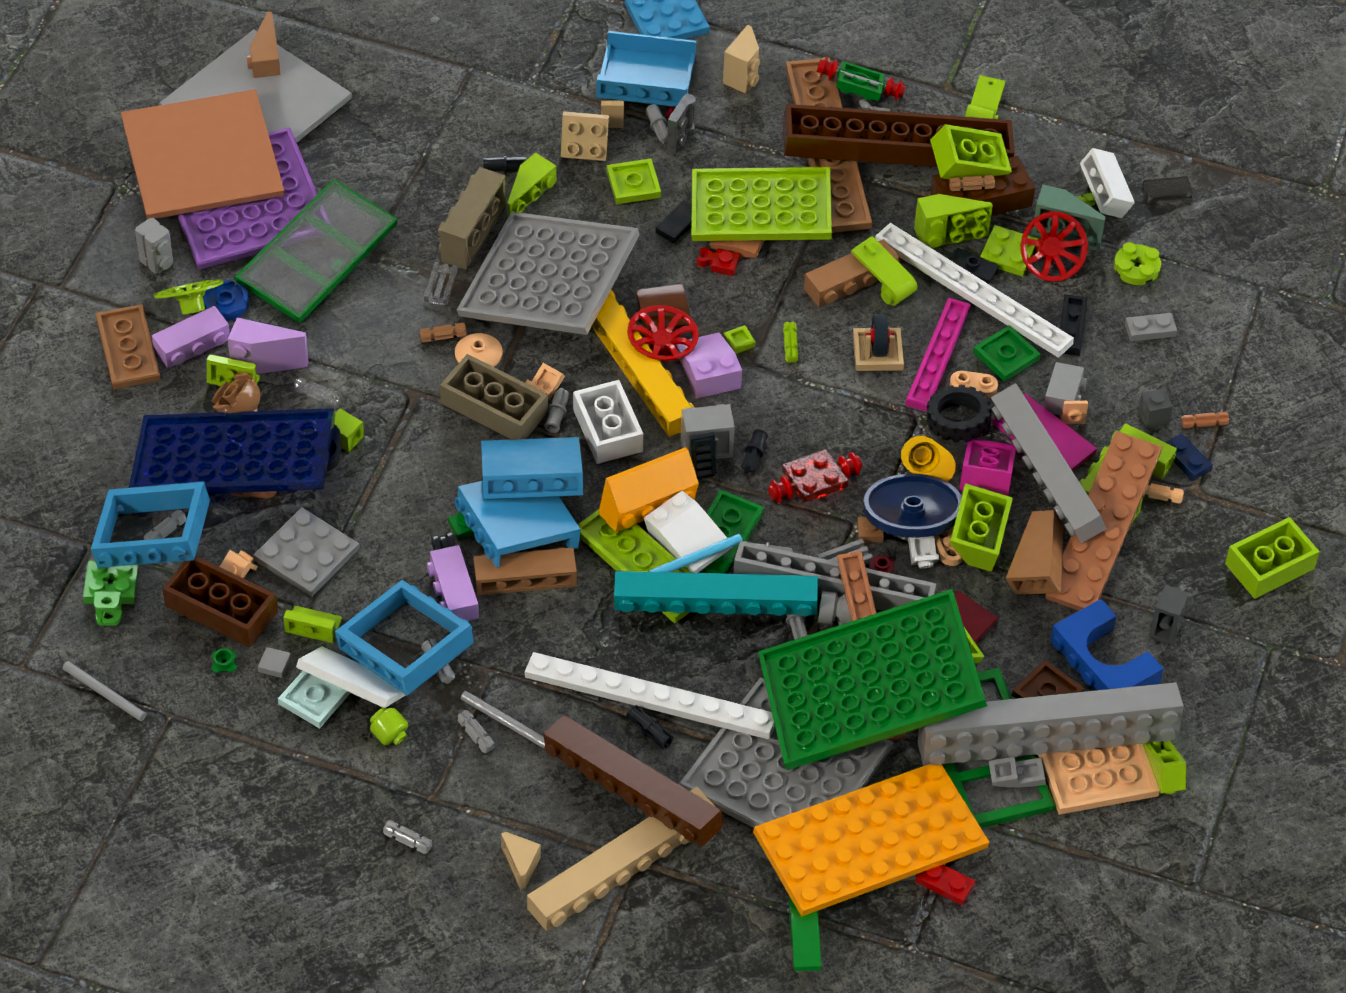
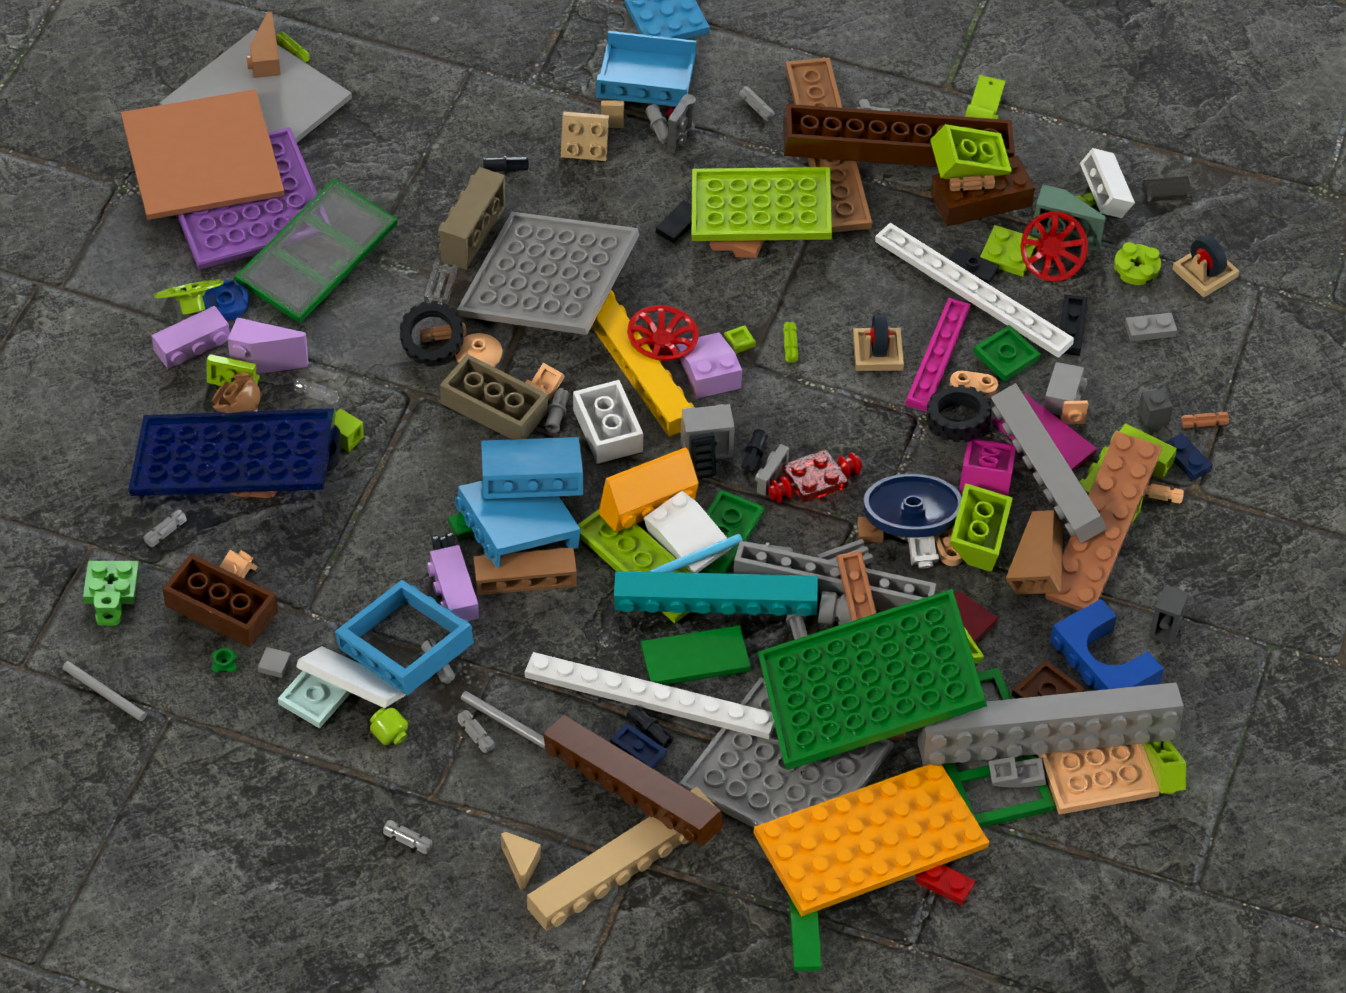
dark azure window [91,482,210,568] -> none
medium nougat tile [95,304,161,390] -> none
light grey brick [135,218,173,274] -> none
light grey plate [253,507,360,597] -> none
lime panel [283,606,342,643] -> none
lime slope [508,153,557,217] -> none
lime plate [607,158,661,205] -> none
reddish brown slope [636,284,690,331] -> none
red plate [696,248,740,276] -> none
tan slope [723,25,760,94] -> none
medium nougat brick [804,239,899,307] -> none
green plate [816,56,906,102] -> none
lime door [851,236,918,306] -> none
dark red plate [869,555,894,574] -> none
yellow piece [901,436,956,482] -> none
lime slope [914,194,993,248] -> none
lime brick [1225,517,1320,599] -> none
none -> lime axle [276,32,310,63]
none -> black tyre [399,301,464,367]
none -> dark blue plate [610,723,667,769]
none -> green tile [641,625,751,685]
none -> light grey axle [739,86,775,121]
none -> light grey plate [755,444,789,496]
none -> plate [1172,235,1239,298]

